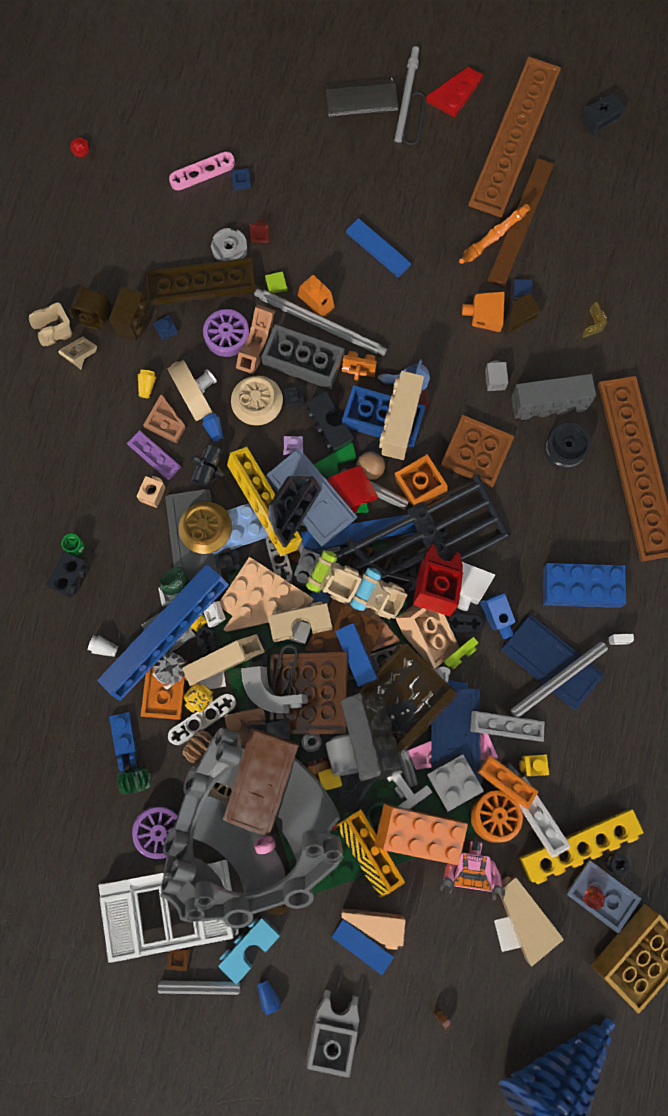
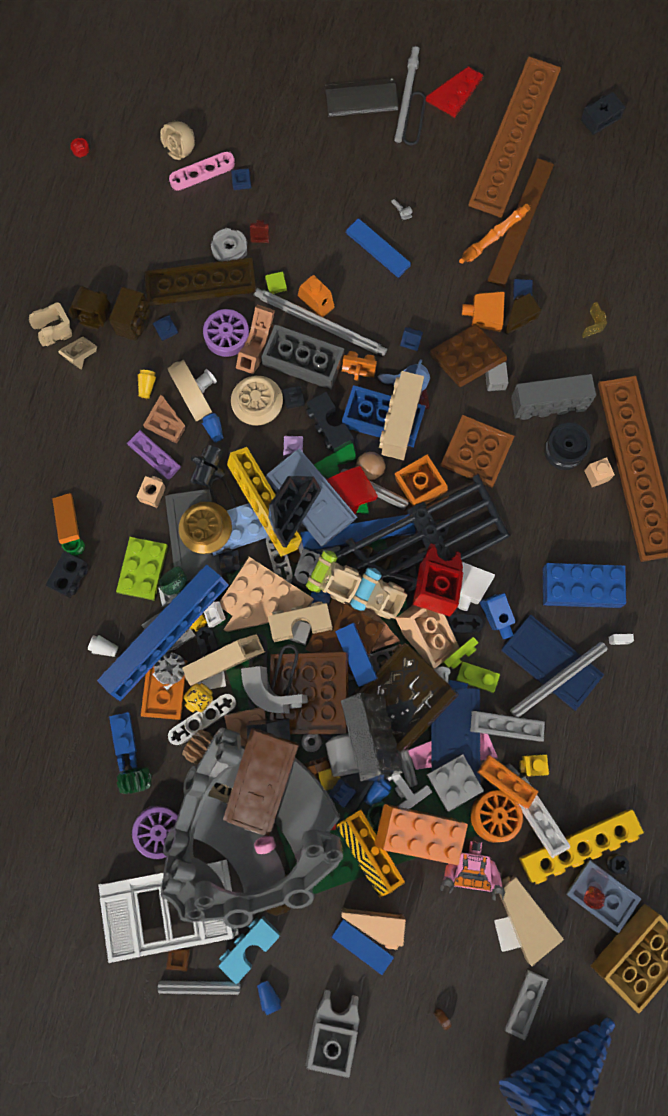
none -> orange tile [52,493,80,544]
none -> lime plate [116,537,168,601]
none -> tan cylinder [160,121,195,160]
none -> dark blue tile [328,779,357,808]
none -> blue cone [364,776,393,807]
none -> light grey hand [392,199,412,220]
none -> dark blue tile [400,327,423,351]
none -> reddish brown plate [430,324,507,387]
none -> lime plate [456,662,500,693]
none -> light grey tile [504,969,548,1040]
none -> light nougat brick [585,458,615,487]

